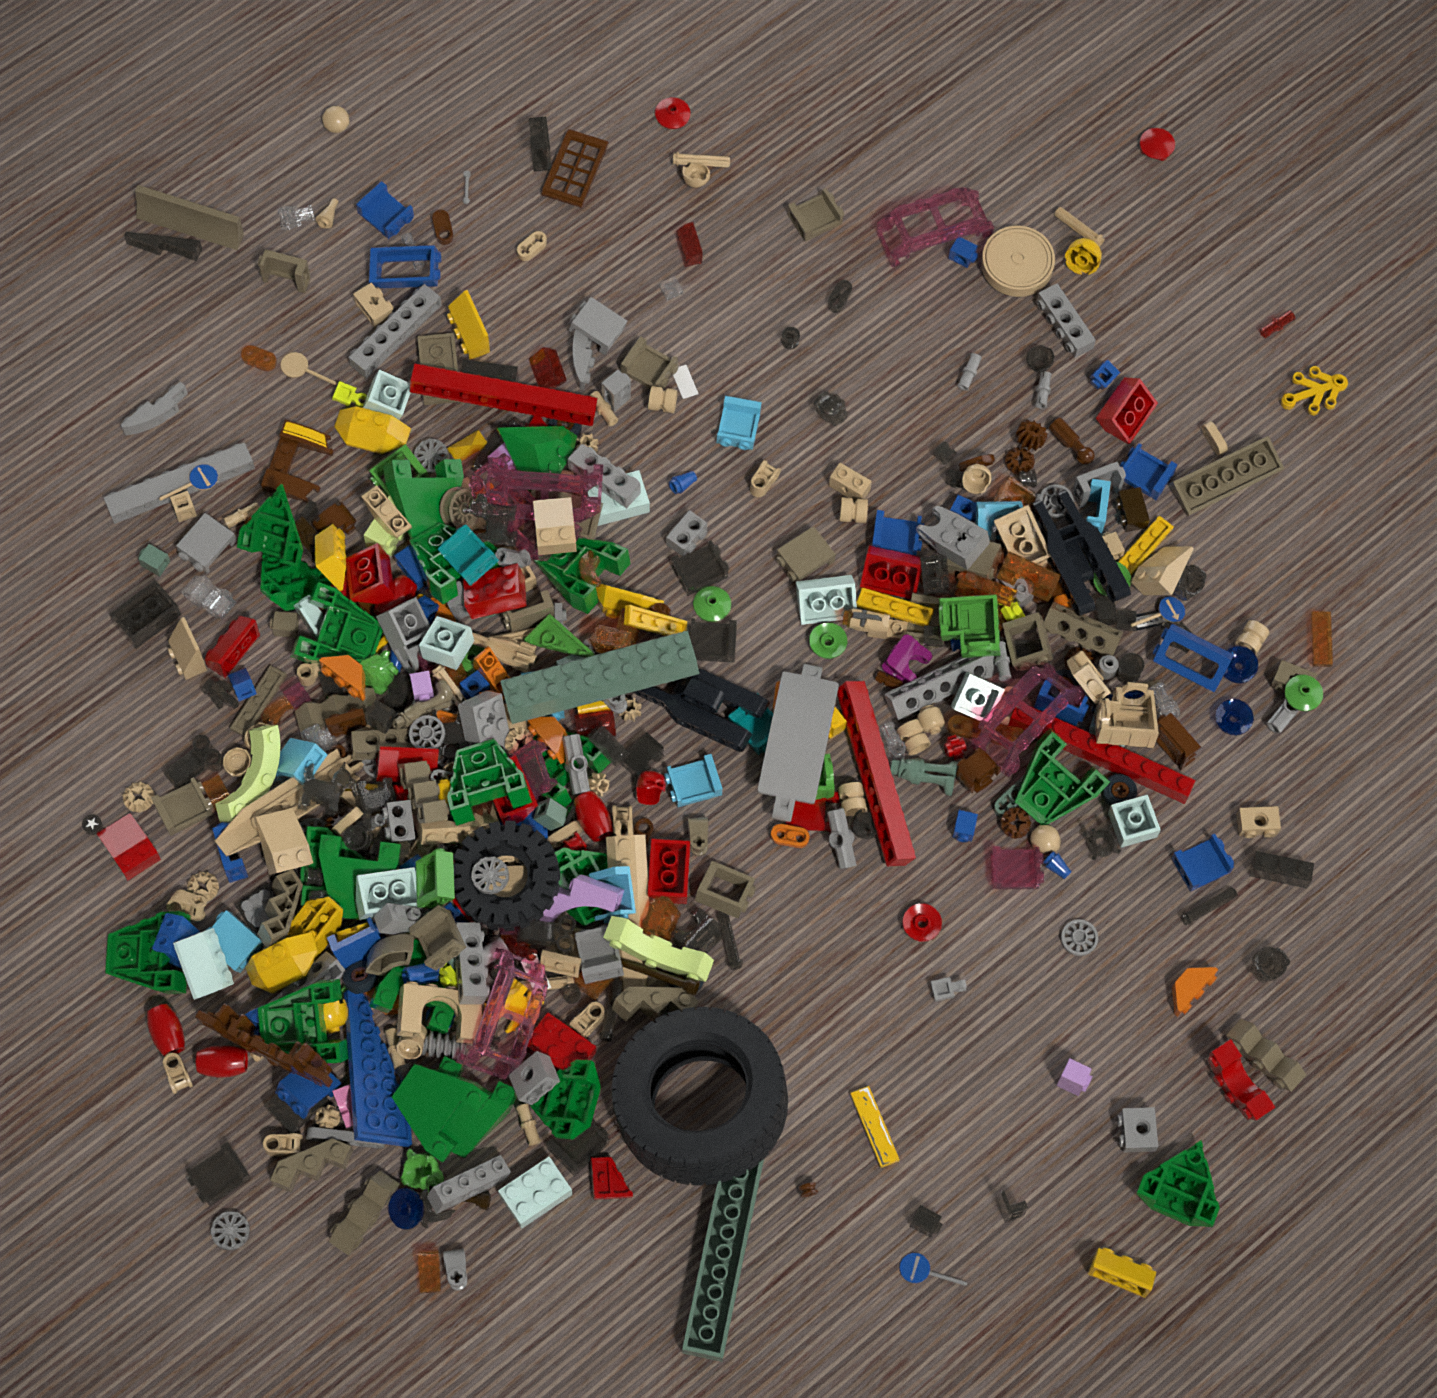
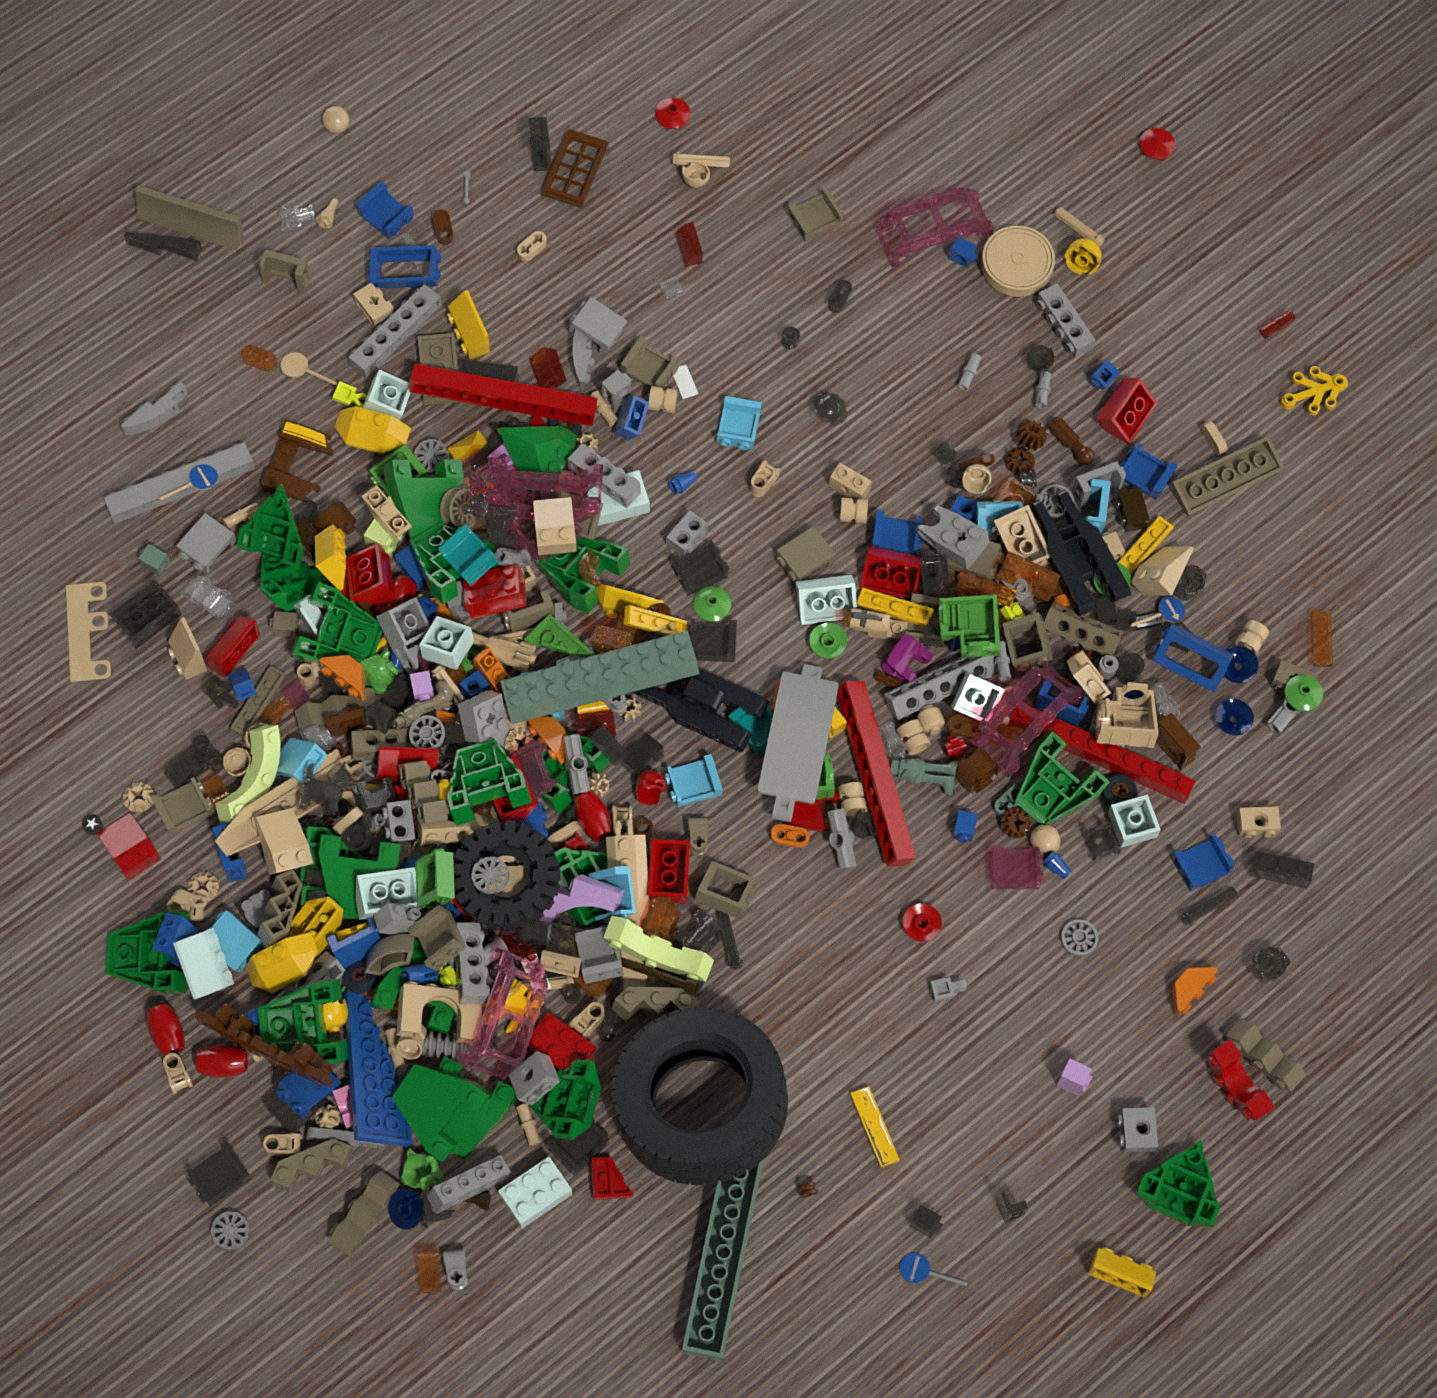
tan brick [170,491,197,522] -> none
sand green brick [533,798,567,831] -> none
none -> tan piece [66,582,111,682]
none -> blue brick [614,395,649,441]

